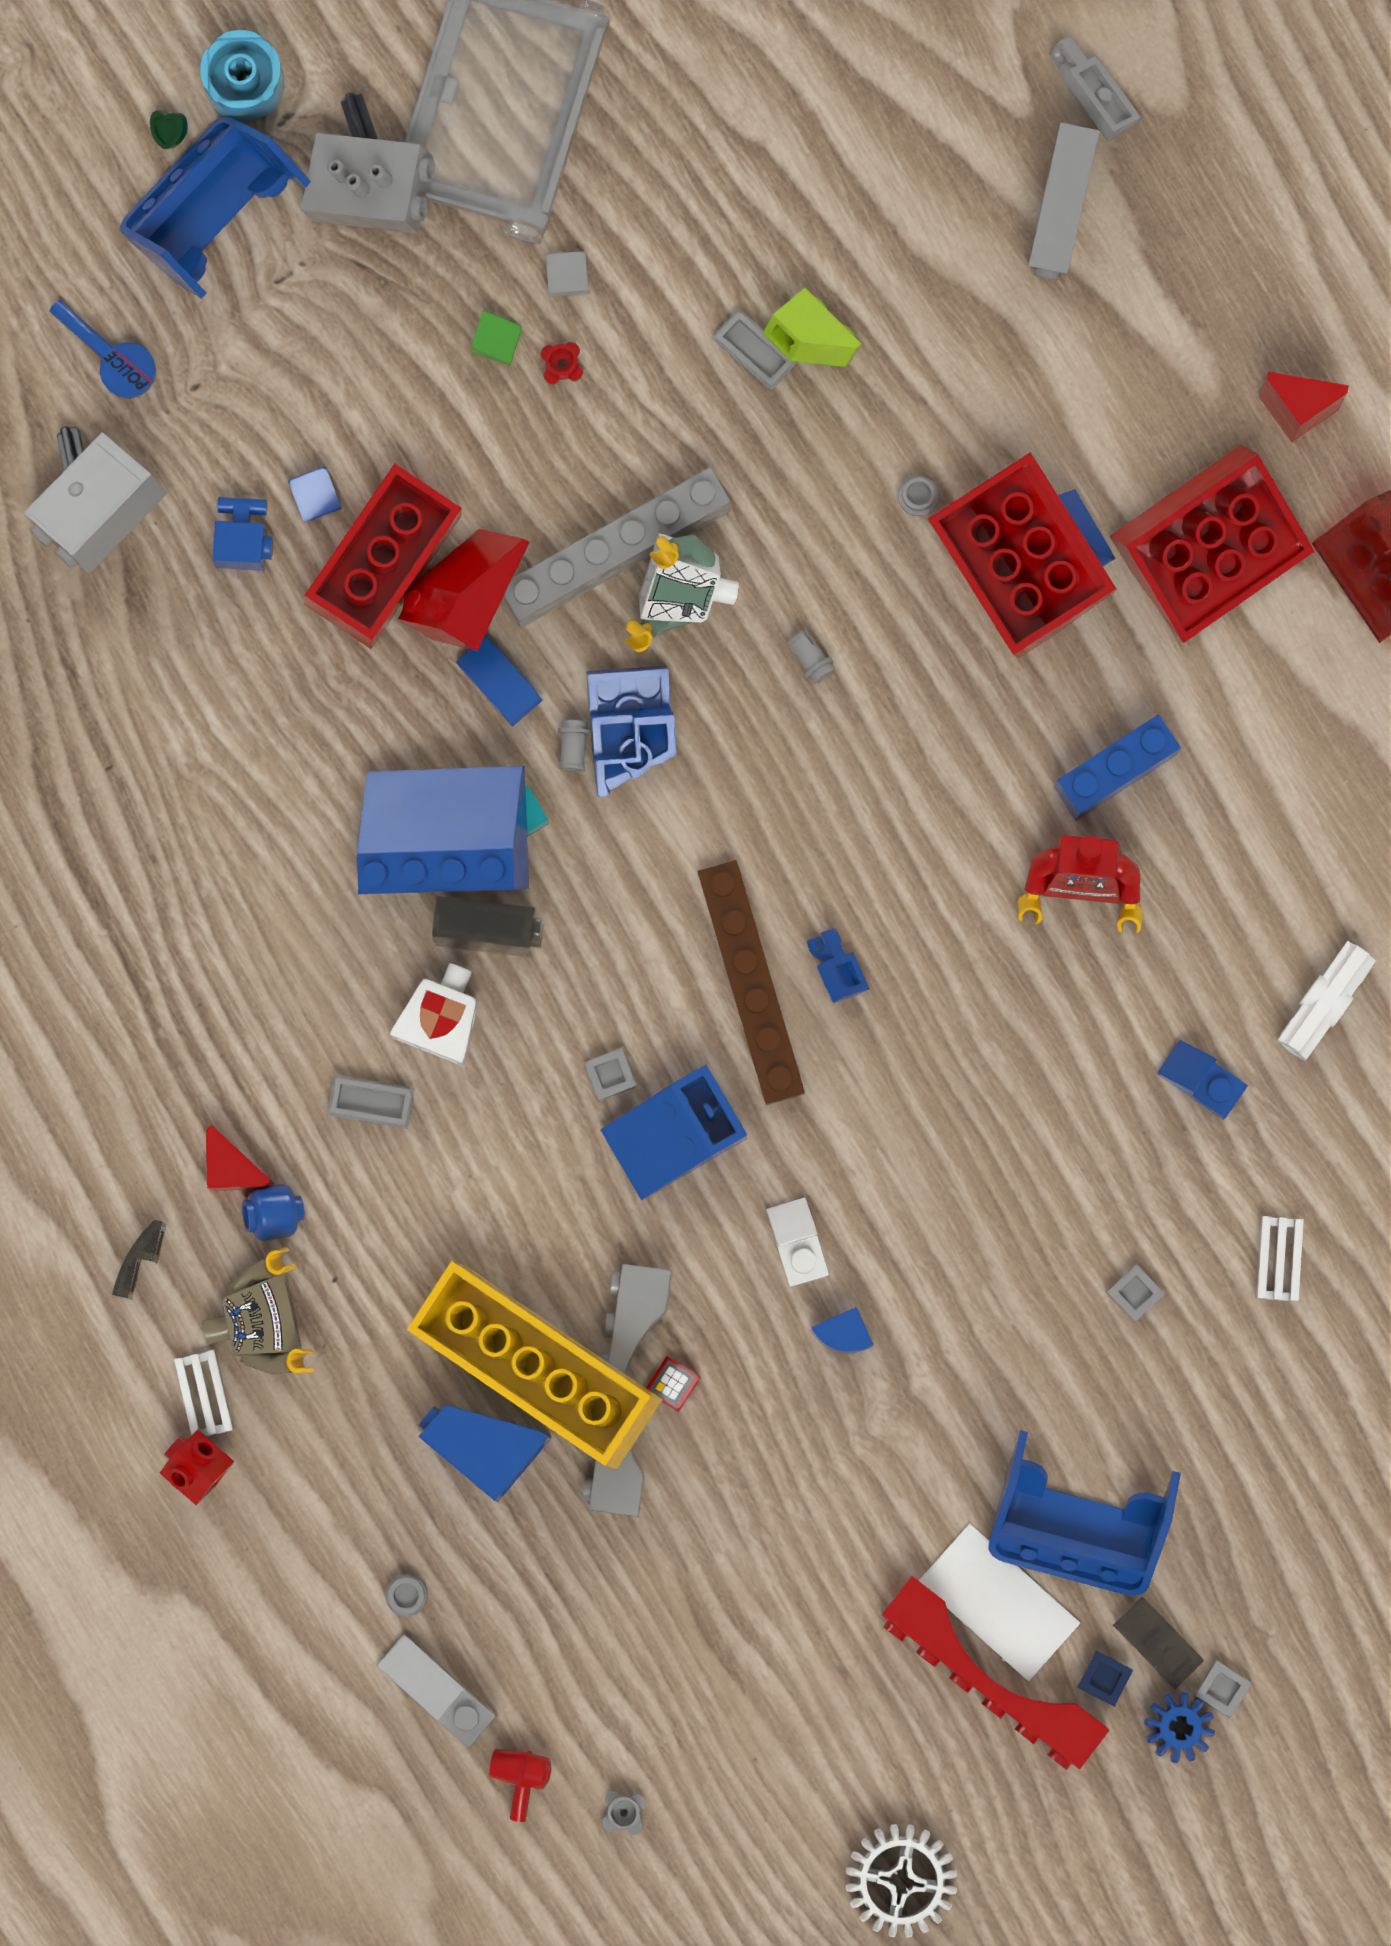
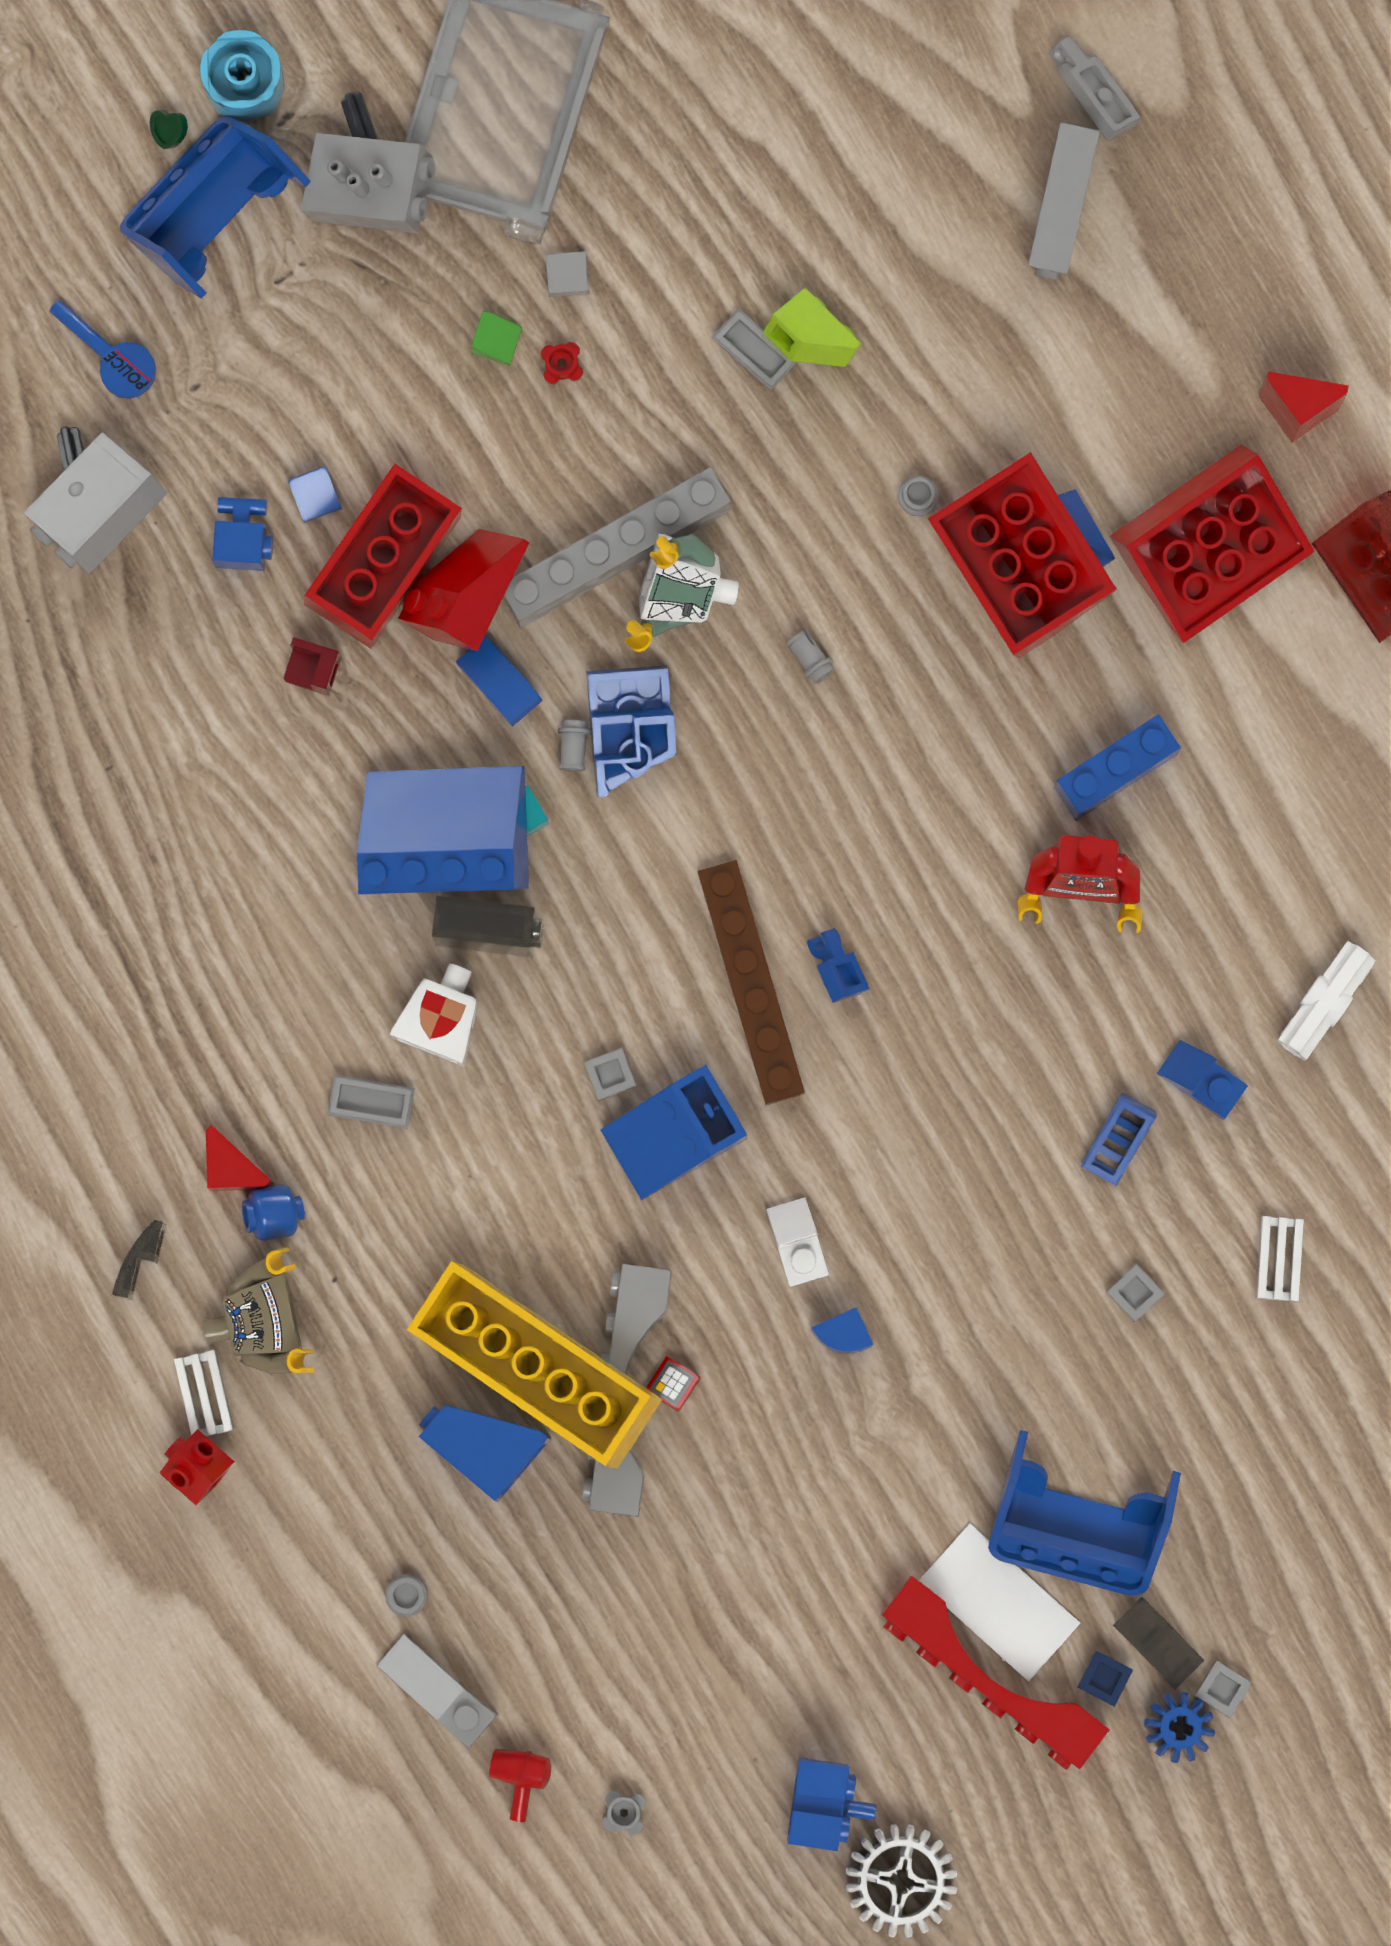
none -> dark red panel [284,637,342,696]
none -> blue brick [787,1757,877,1851]
none -> blue slope [1081,1092,1157,1186]

